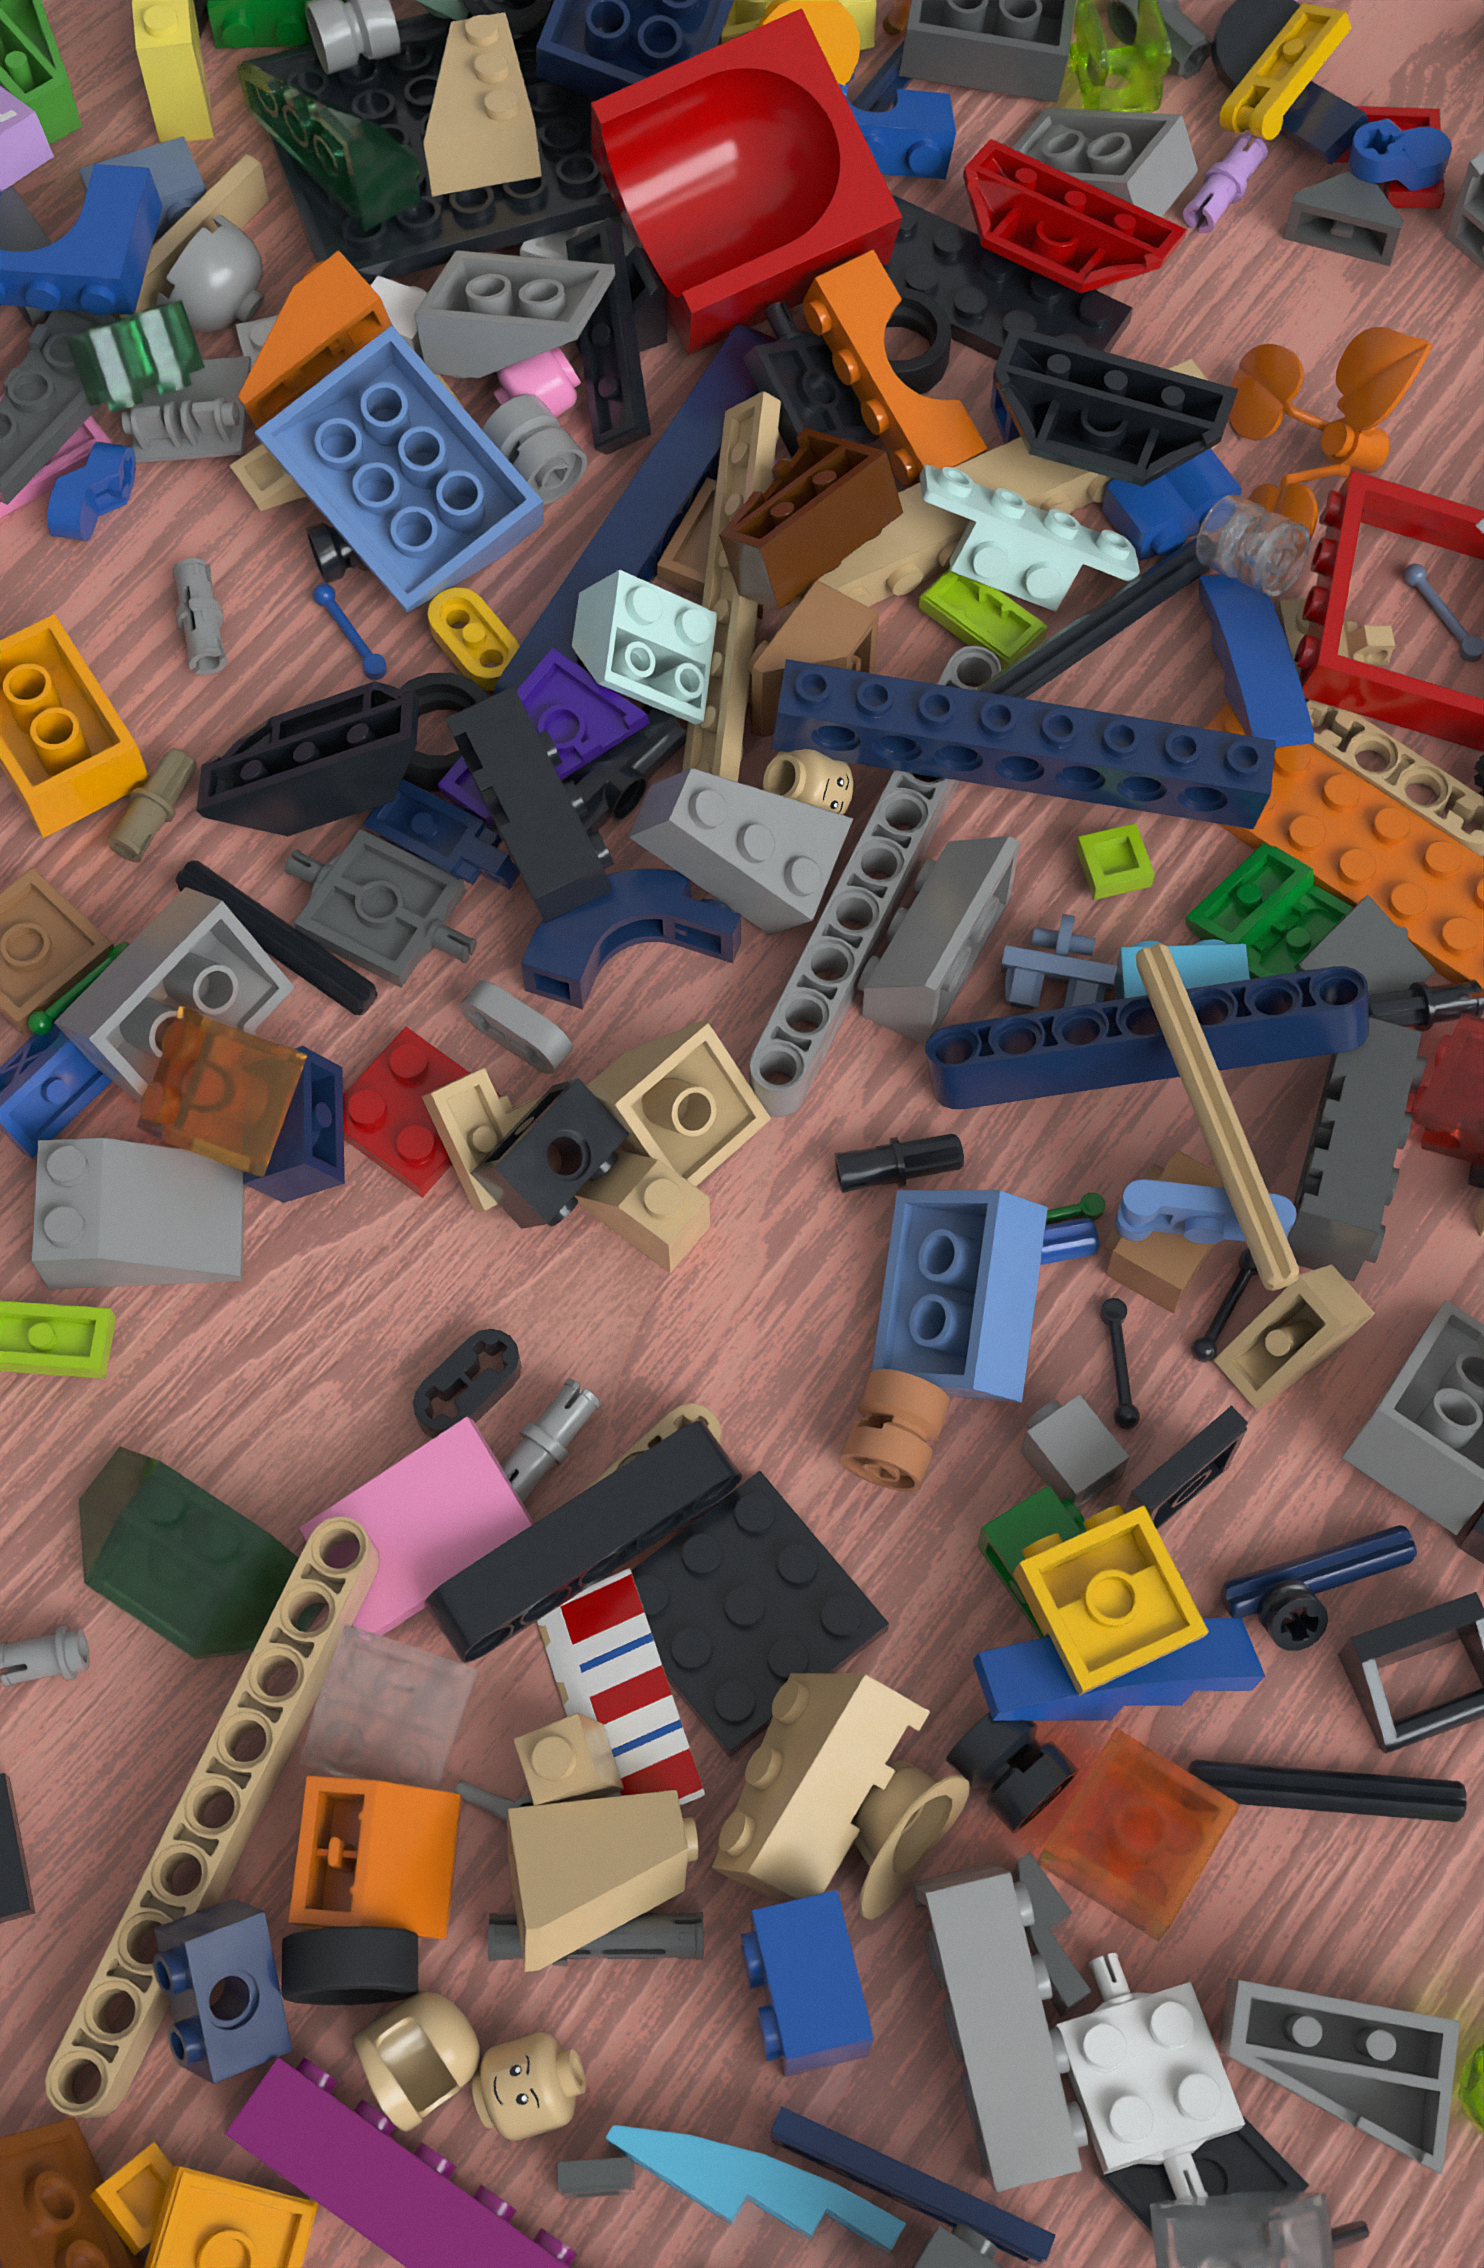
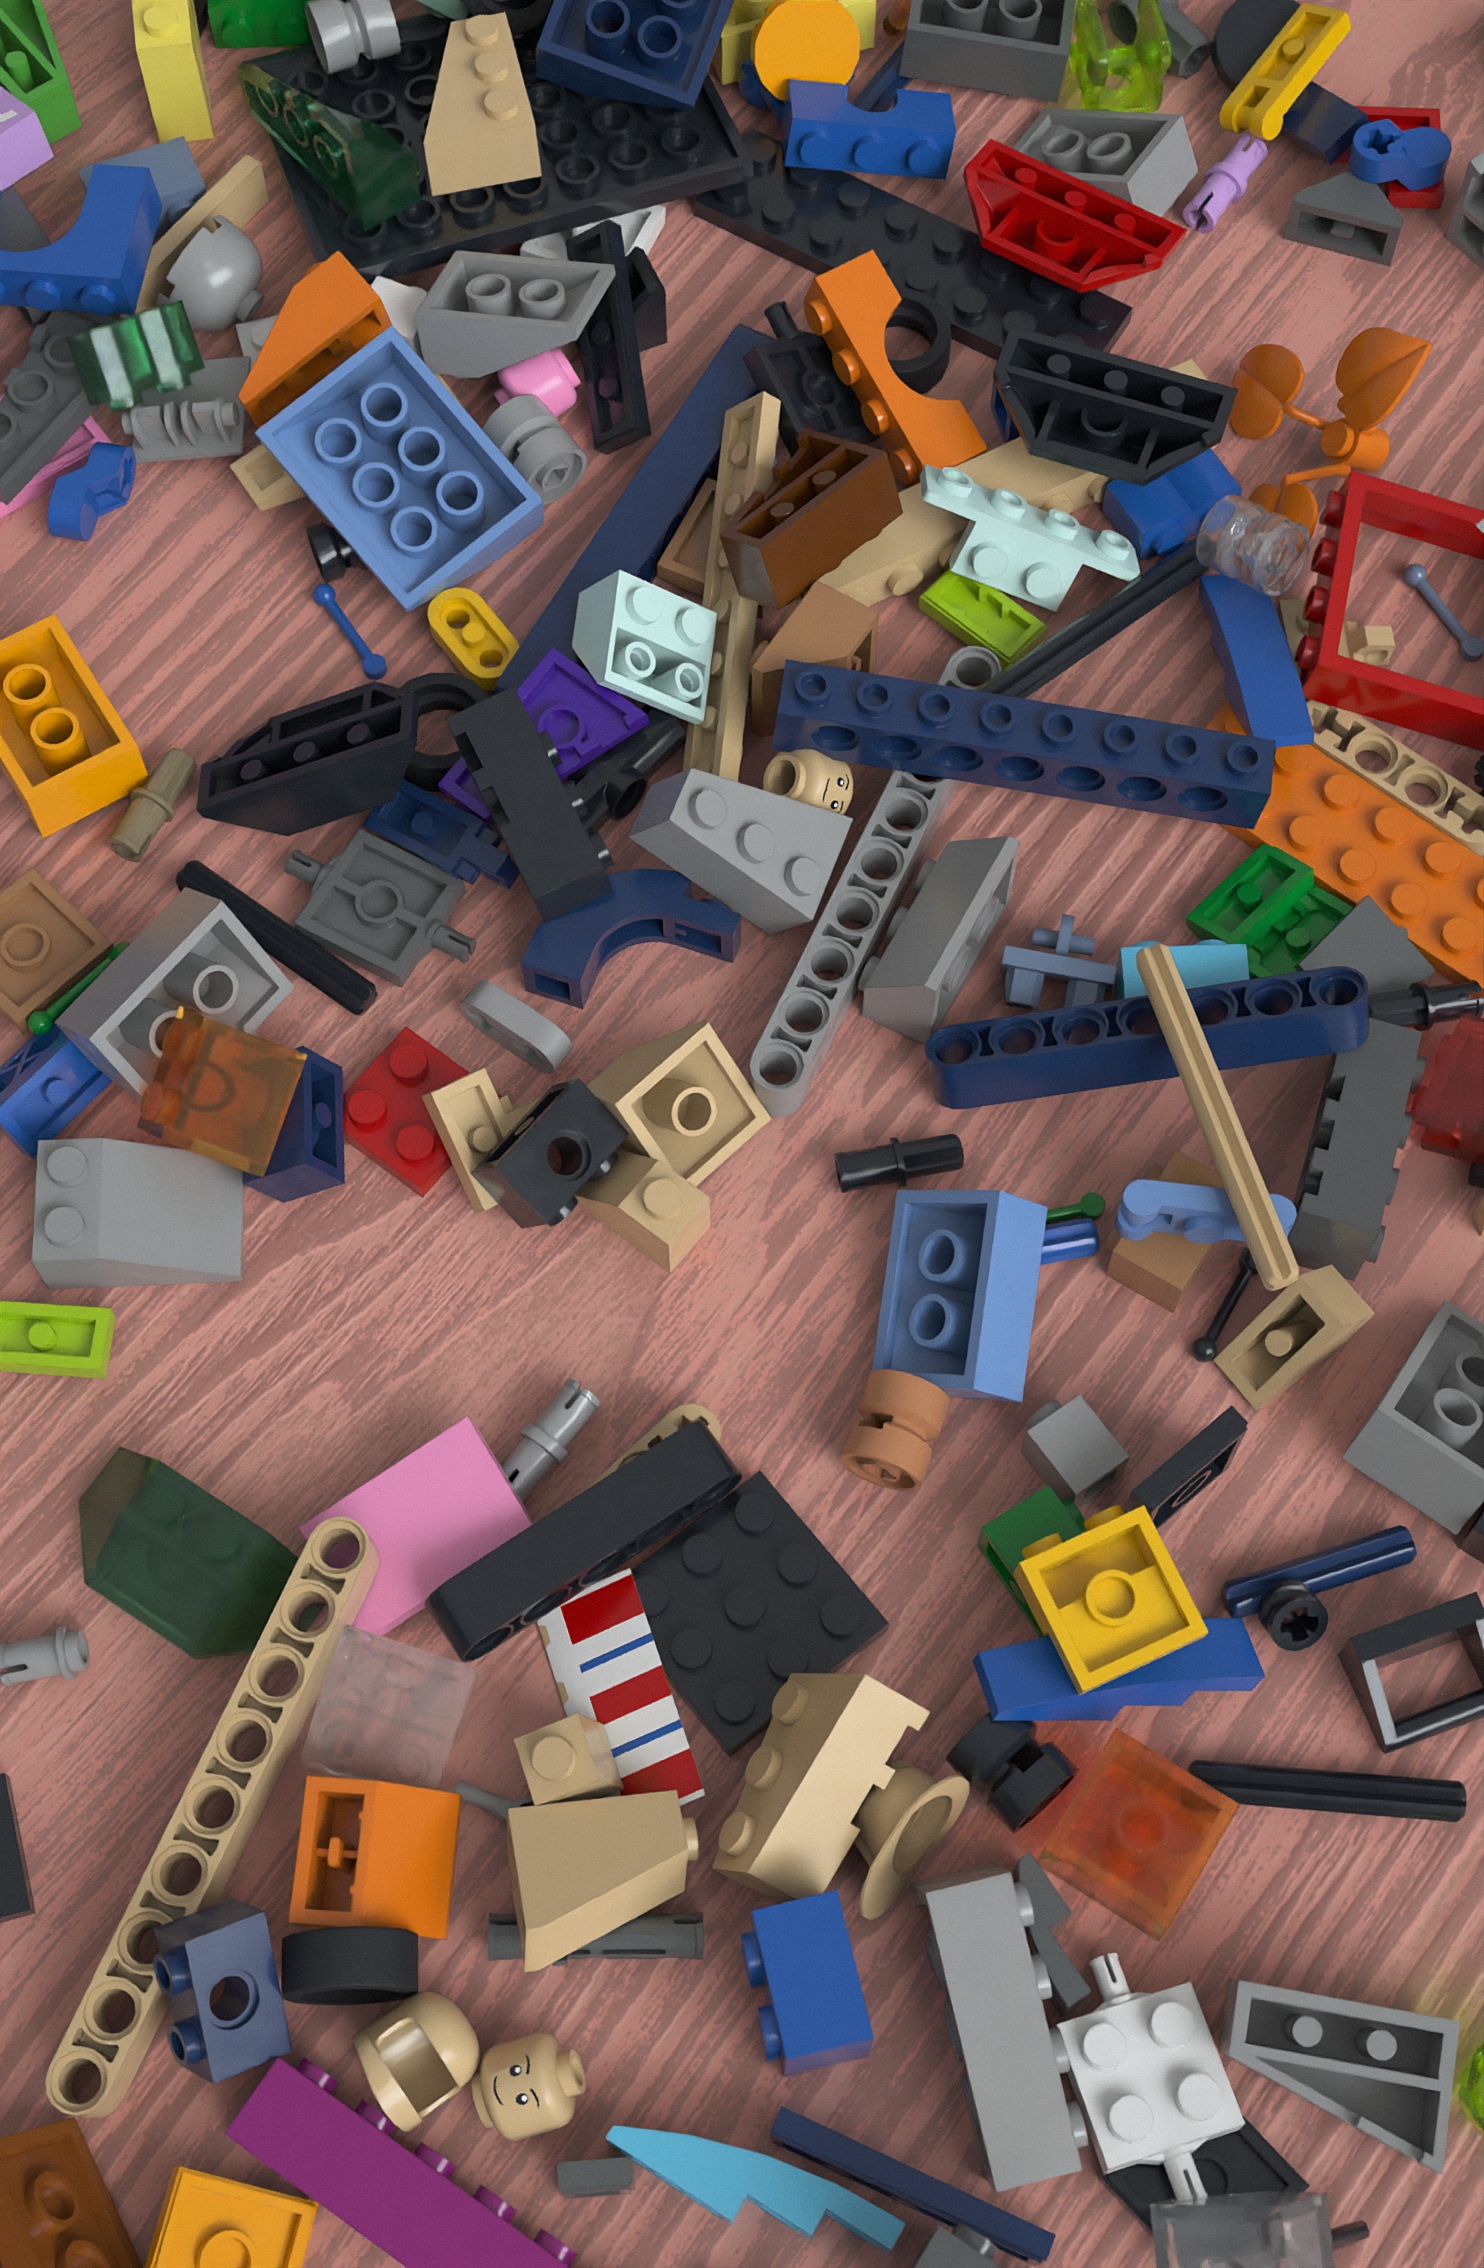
light orange plate [90,2142,173,2256] -> none
light grey pin [173,558,227,675] -> none
black beam [413,1329,522,1438] -> none
red piece [591,8,902,355] -> none
lime plate [1076,823,1155,900] -> none
black hinge [1100,1298,1140,1429] -> none

